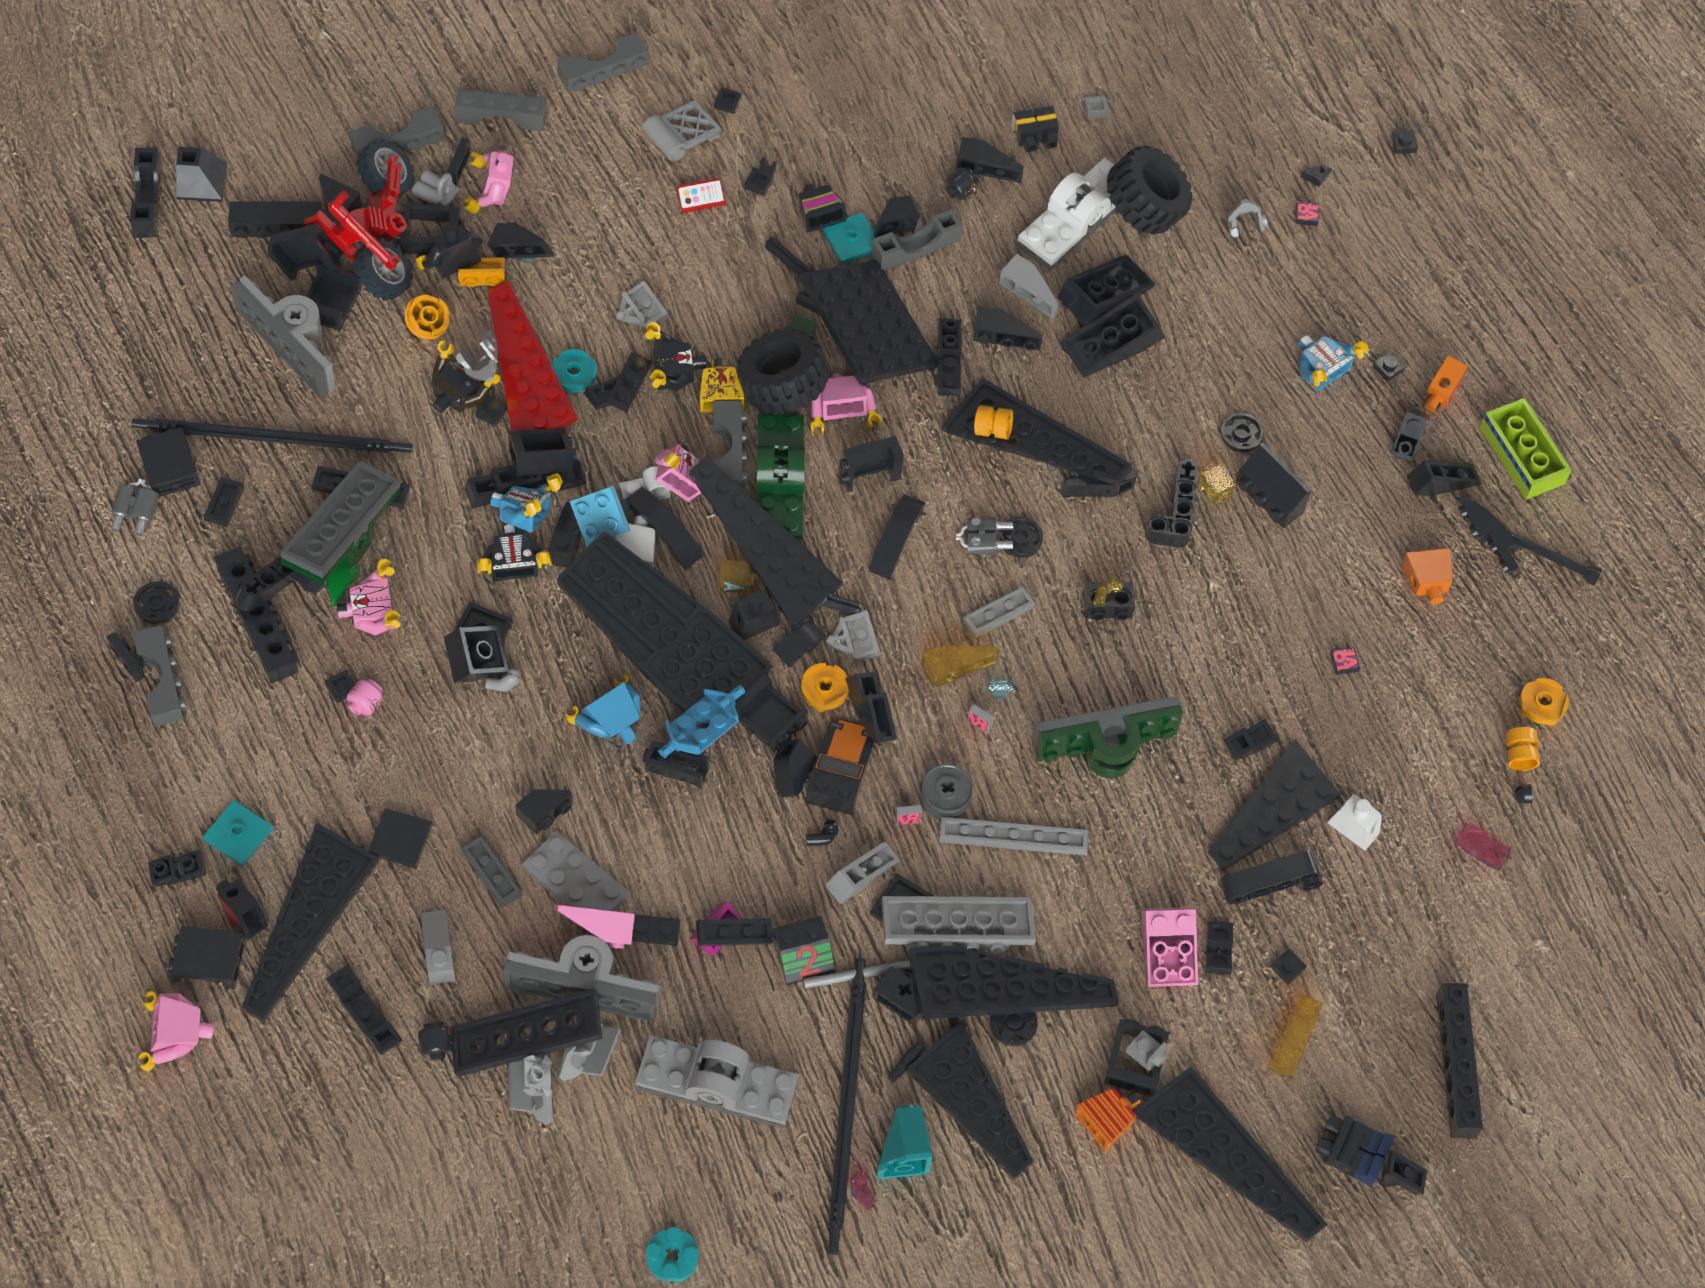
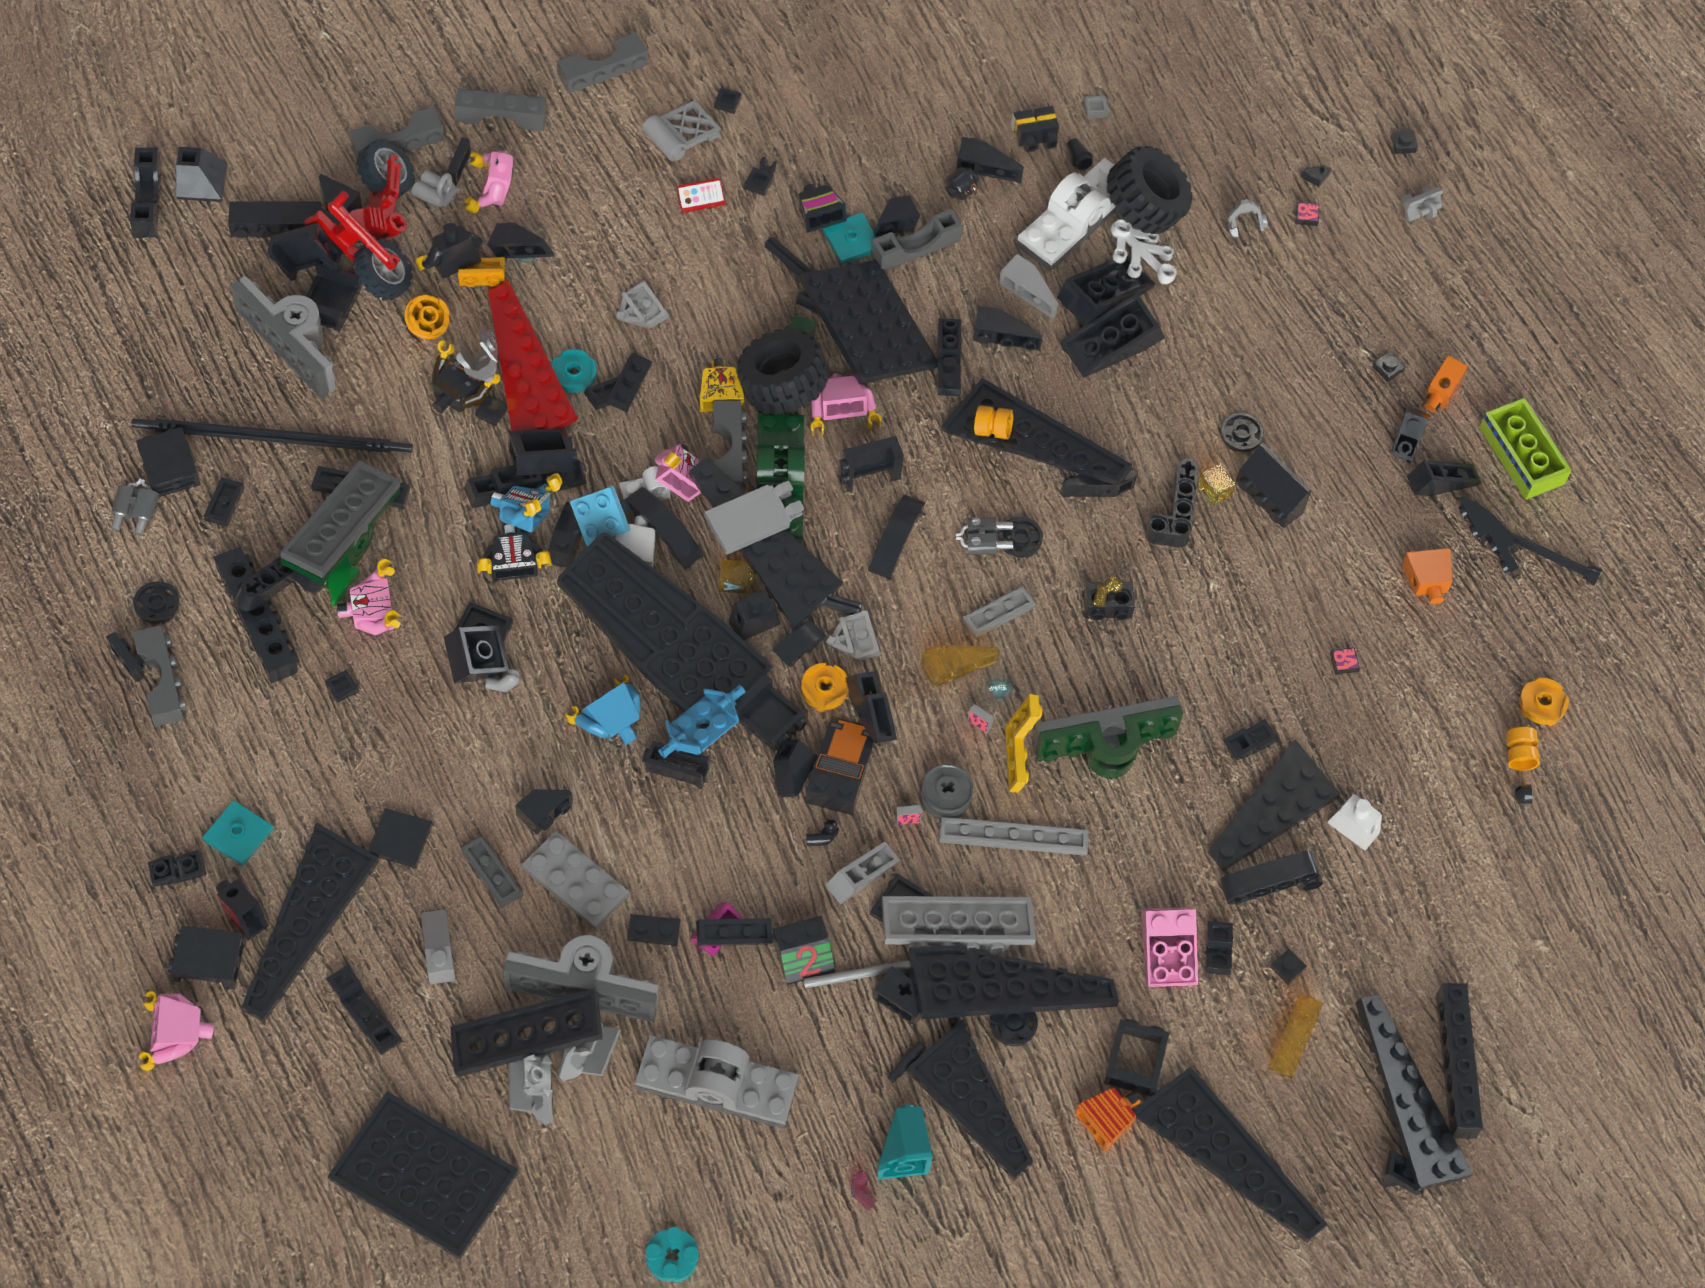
bright pink head [347,679,383,716] -> none
black window [397,203,461,255] -> none
black head [418,1021,453,1060] -> none
bright pink slope [553,904,635,949] -> none
black torso [645,322,707,392] -> none
black axle [828,958,866,1255] -> none
light grey bracket [1125,1031,1168,1071] -> none
torso [1298,335,1369,391] -> none
black hips [1314,1115,1395,1187] -> none
clear pink slope [1455,823,1511,871] -> none
none -> black plate [327,1091,519,1260]
none -> light grey tile [704,481,804,555]
none -> yellow plate [1005,694,1042,793]
none -> black cone [1067,138,1093,170]
none -> white plant [1111,219,1177,284]
none -> black wing [1355,994,1473,1192]
none -> light grey hips [1402,186,1443,222]

